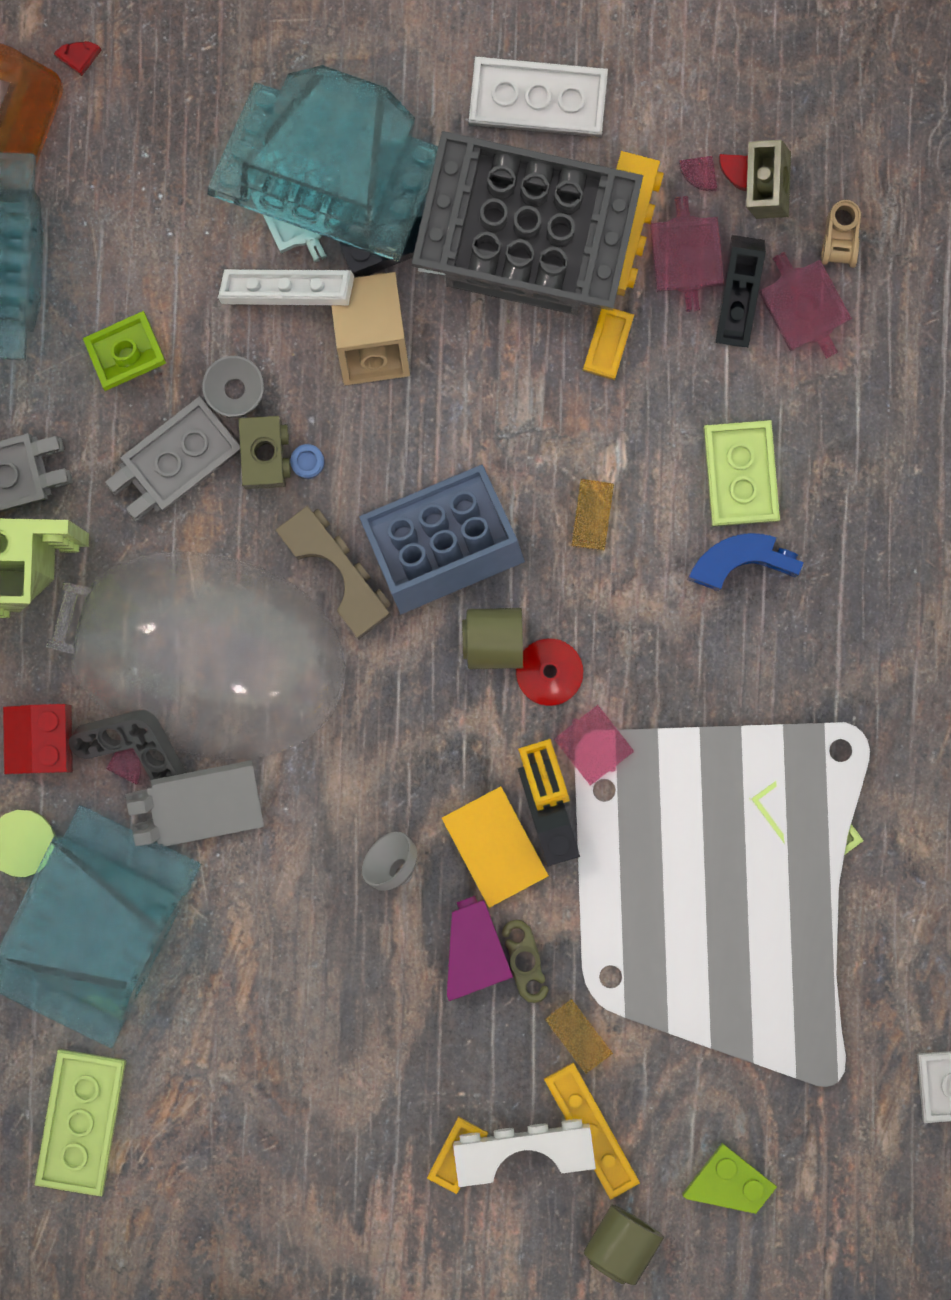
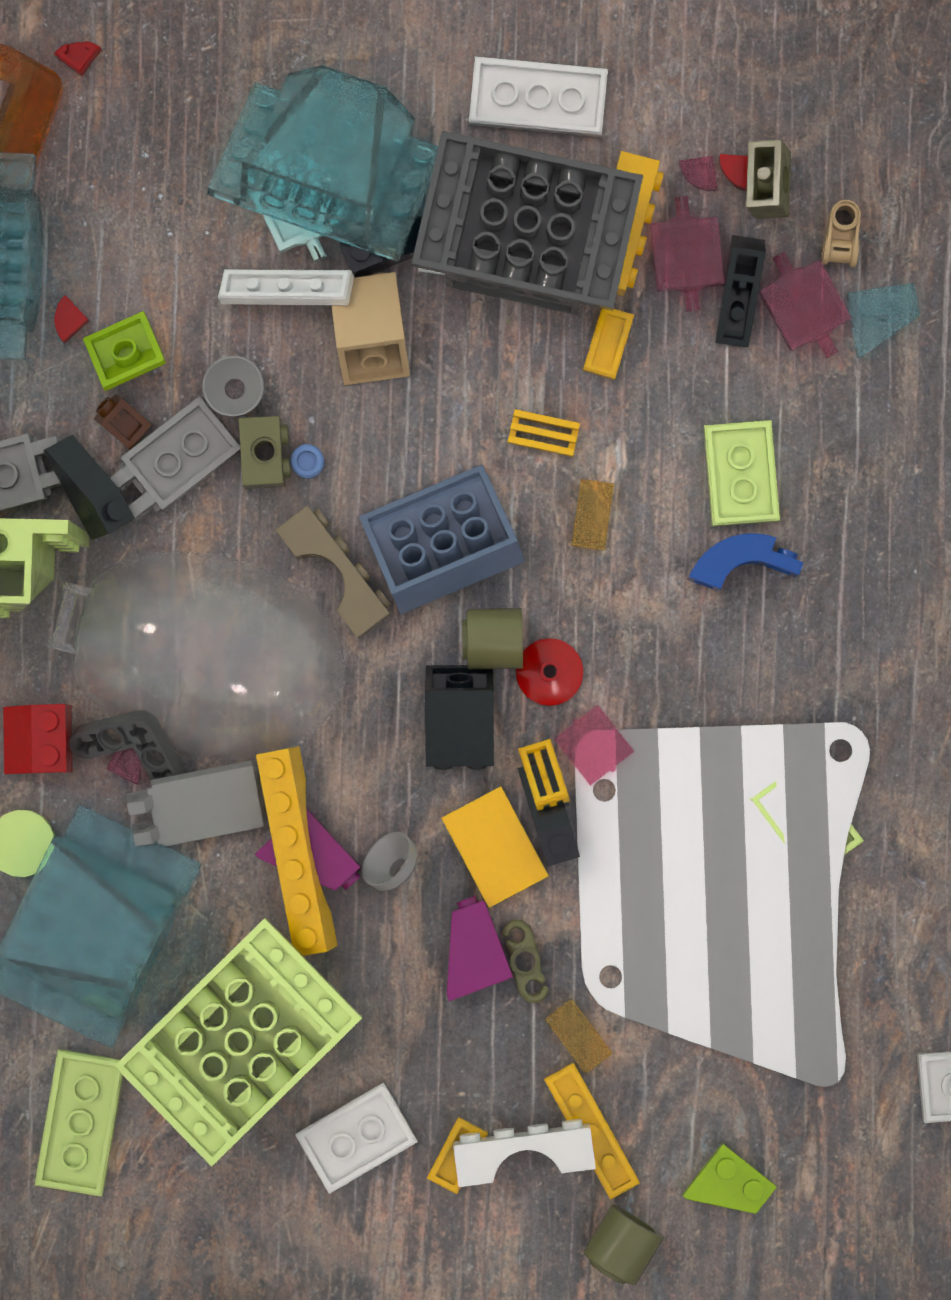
none -> black slope [43,435,135,540]
none -> red tile [54,295,89,343]
none -> reddish brown bracket [94,394,152,450]
none -> yellowish green wedge [115,918,363,1167]
none -> magenta slope [255,807,362,891]
none -> yellow arch [256,746,338,956]
none -> white tile [295,1082,418,1194]
none -> black slope [425,665,494,770]
none -> yellow tile [507,409,580,457]
none -> clear light blue wing [846,283,920,358]

